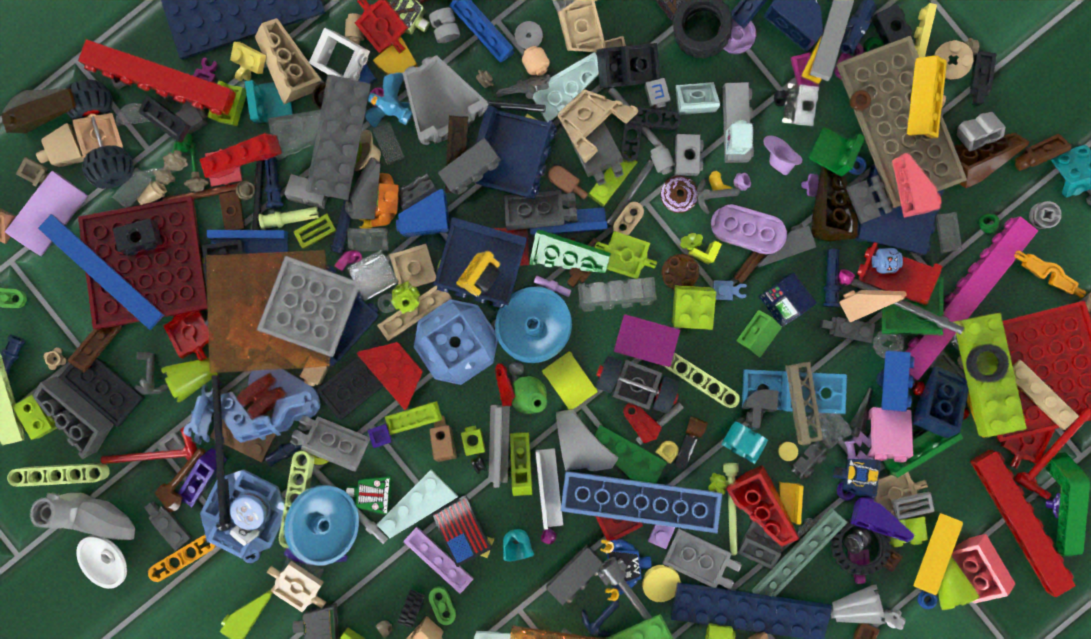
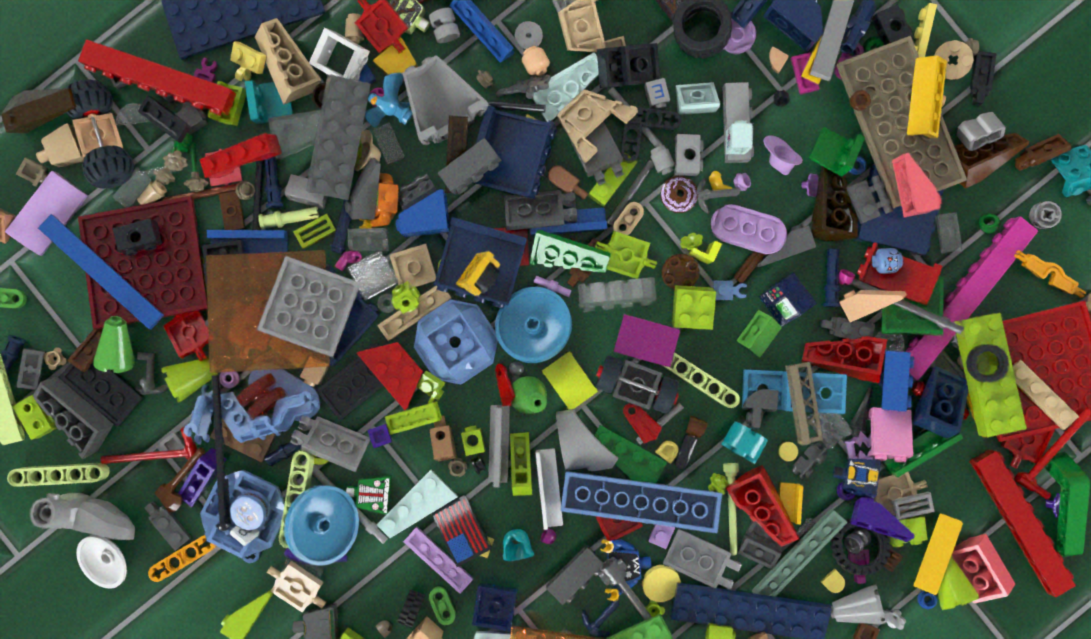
clear smoke brick [783,84,819,126] -> none
none -> dark grey hinge [17,348,45,390]
none -> bright green cone [94,316,135,373]
none -> lavender plate [220,369,239,388]
none -> lime bracket [417,370,445,403]
none -> dark tan plate [448,458,467,477]
none -> clear blue brick [472,583,518,632]
none -> lime plate [645,600,665,617]
none -> light nougat tile [769,47,789,74]
none -> red wedge [802,336,887,383]
none -> light yellow tile [820,569,845,593]

